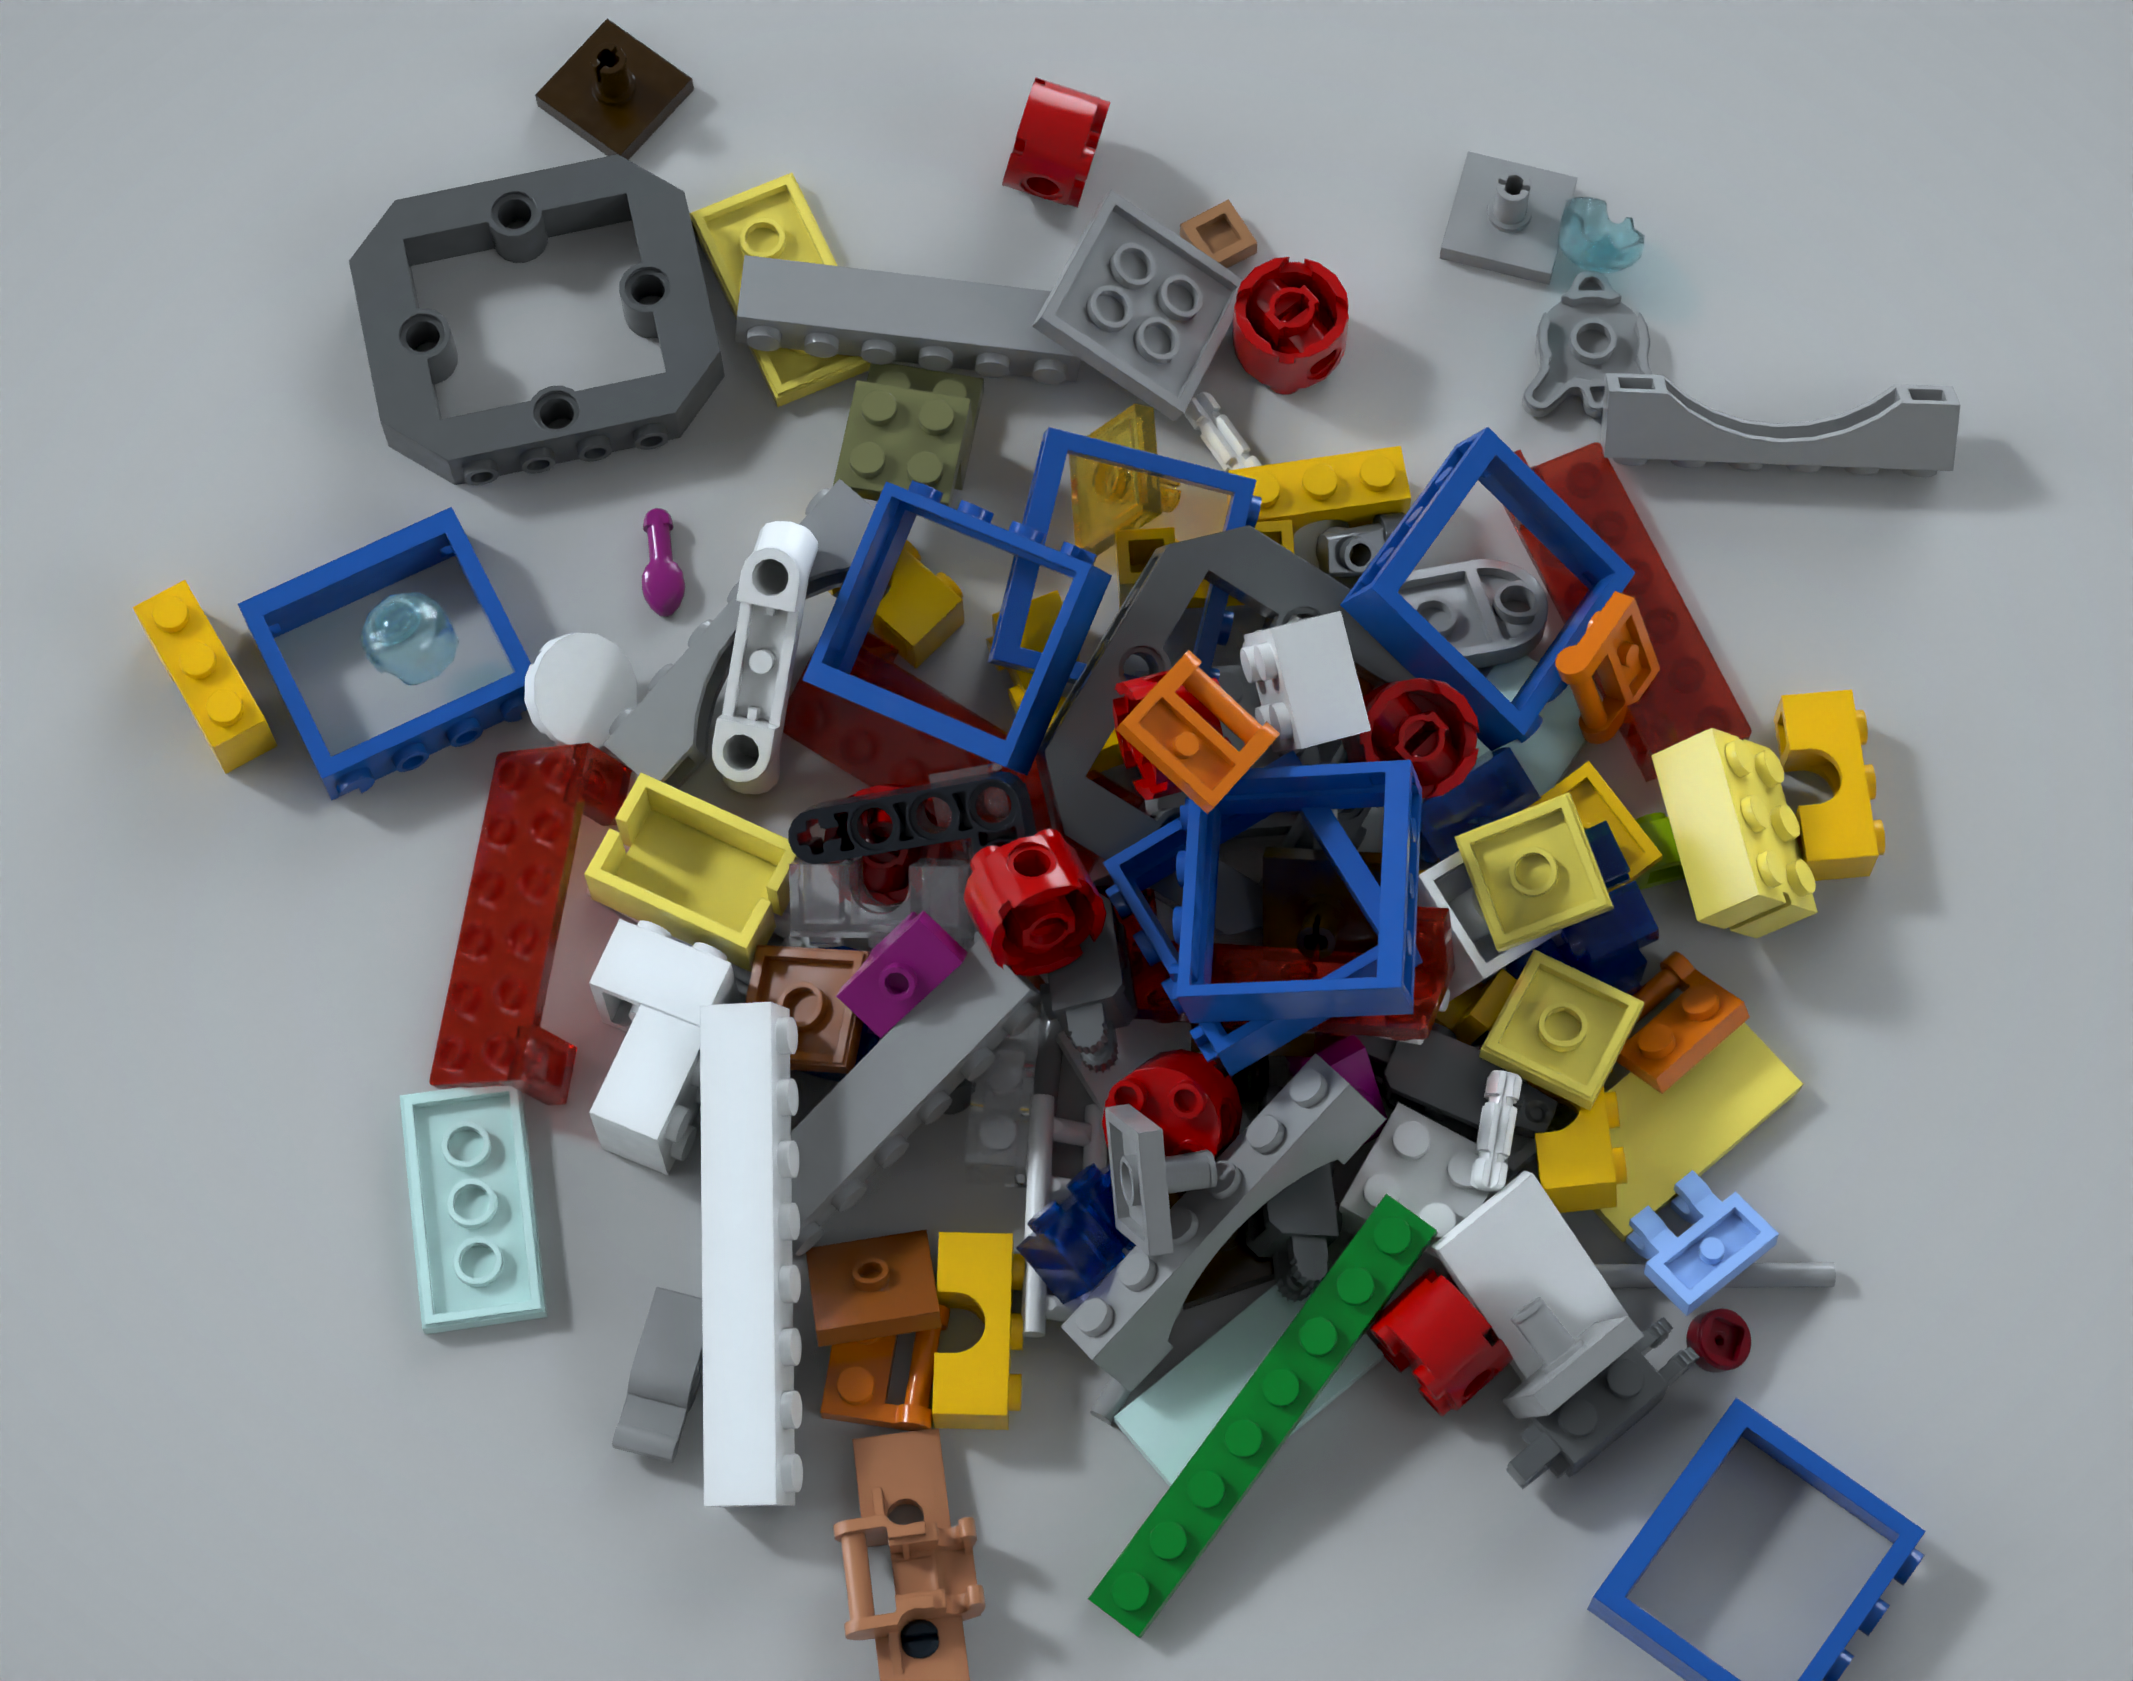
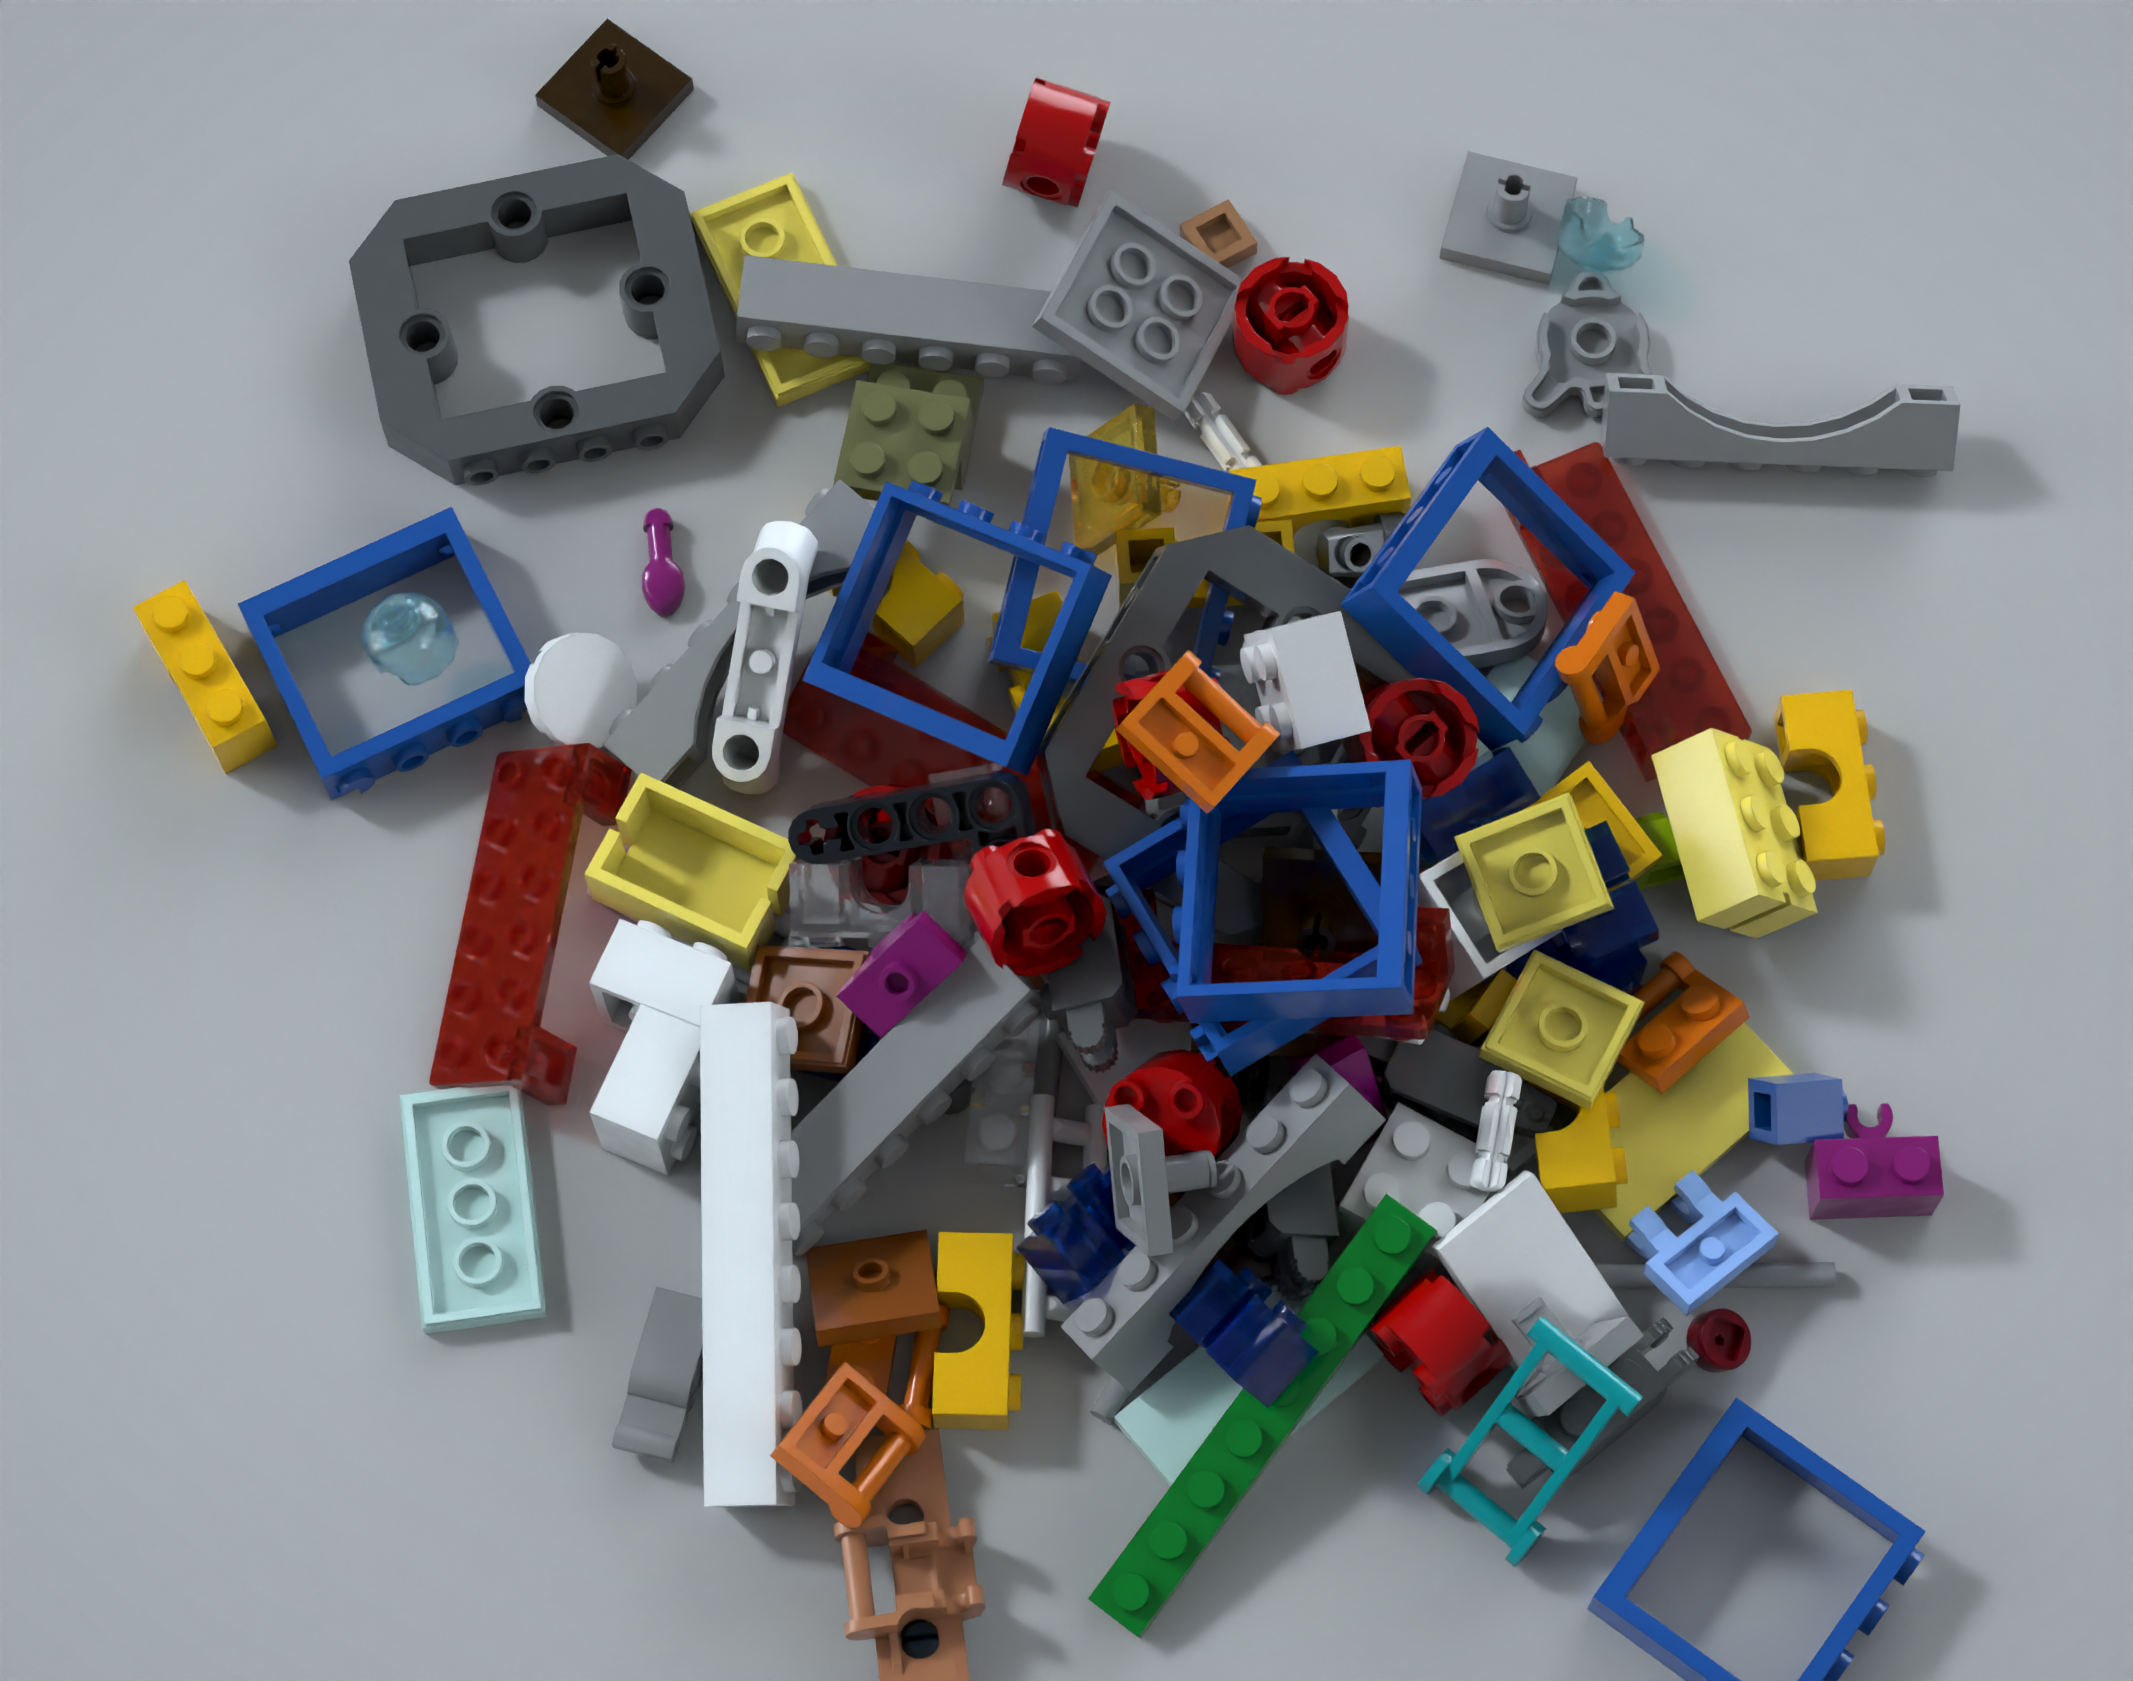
none -> orange plate [770,1362,926,1528]
none -> clear blue piece [1169,1259,1319,1408]
none -> teal piece [1417,1316,1643,1567]
none -> blue brick [1748,1073,1848,1145]
none -> magenta brick [1804,1103,1944,1220]

